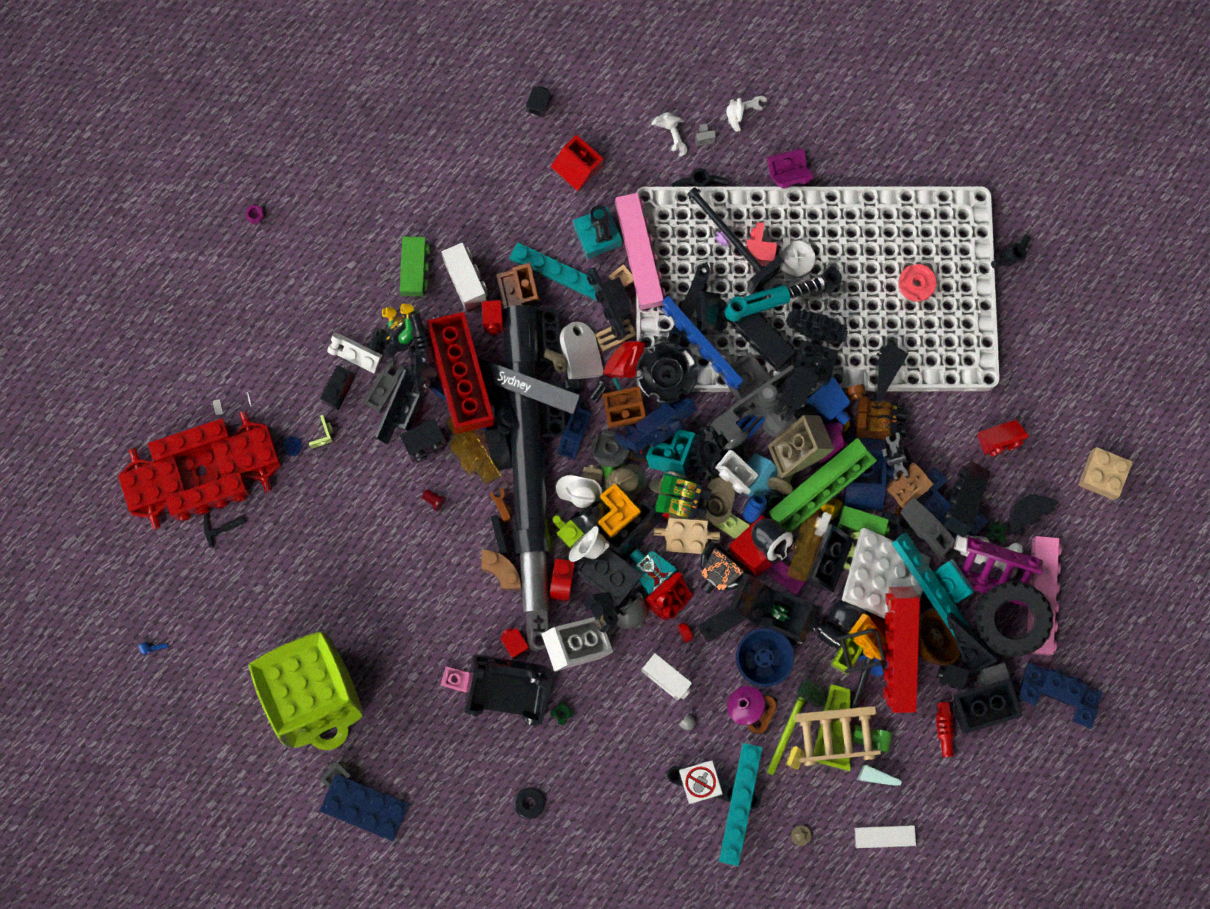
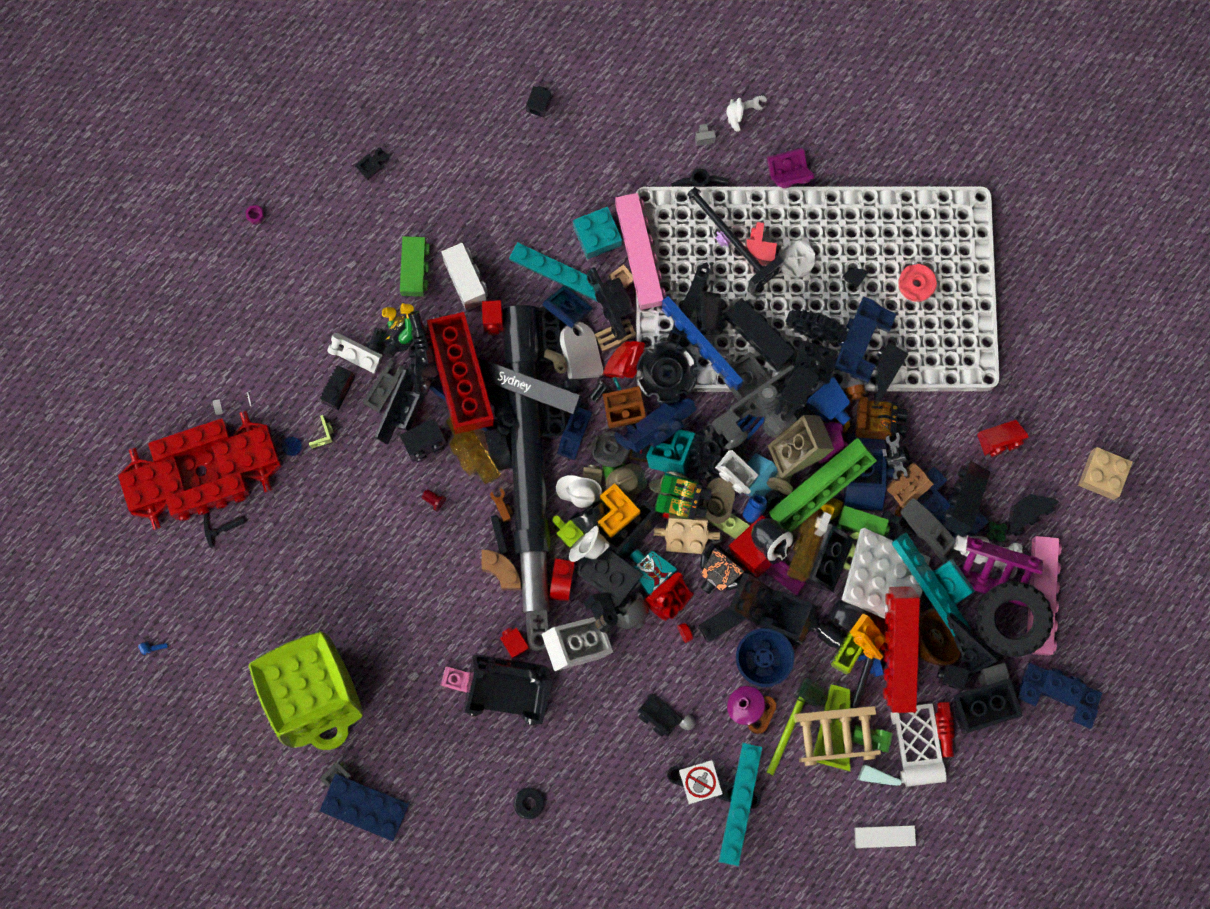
dark orange brick [497,263,540,308] -> none
dark green plate [550,701,574,725] -> none
red slope [551,134,604,192] -> none
black connector [590,205,613,243] -> none
white window [641,653,692,701] -> none
white piece [652,112,687,157] -> none
piece [725,268,842,322] -> none
dark green plate [771,603,790,621] -> none
light yellow slope [786,746,805,770] -> none
dark tan tile [791,826,811,846] -> none
black piece [836,628,886,673] -> none
black piece [991,235,1031,268] -> none
none -> black plate [355,147,389,181]
none -> dark blue tile [543,286,593,329]
none -> black bracket [637,693,682,737]
none -> dark blue bracket [834,296,897,384]
none -> black tile [842,268,869,288]
none -> white piece [890,703,946,787]

